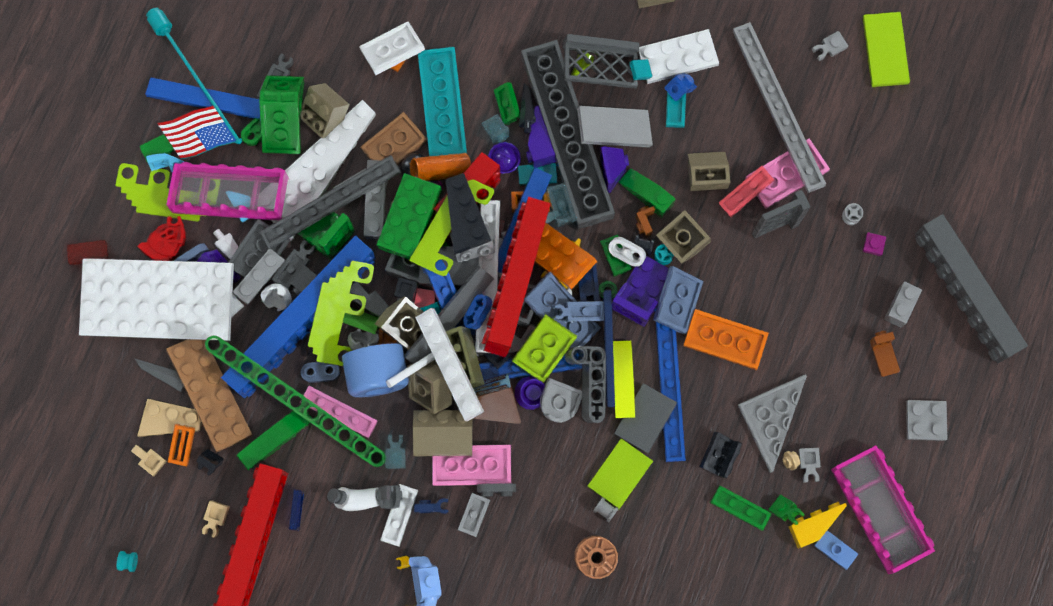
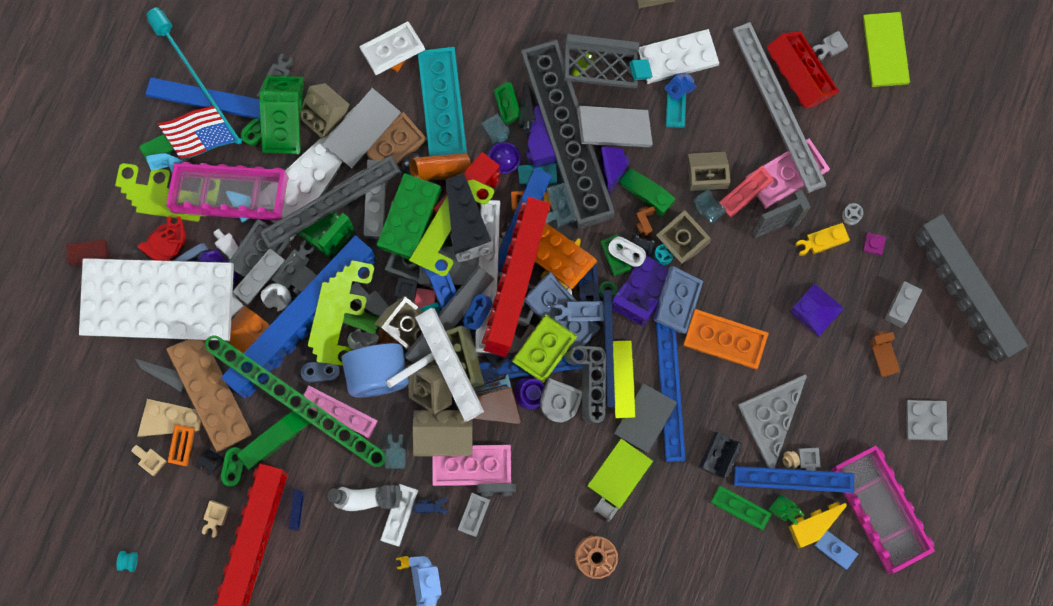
none -> green plate [221,447,244,487]
none -> orange slope [228,305,270,354]
none -> light grey tile [323,88,401,169]
none -> clear light blue bracket [694,189,726,224]
none -> blue tile [734,466,855,493]
none -> red slope [767,31,840,109]
none -> dark purple slope [790,283,844,337]
none -> yellow plate [795,223,850,256]

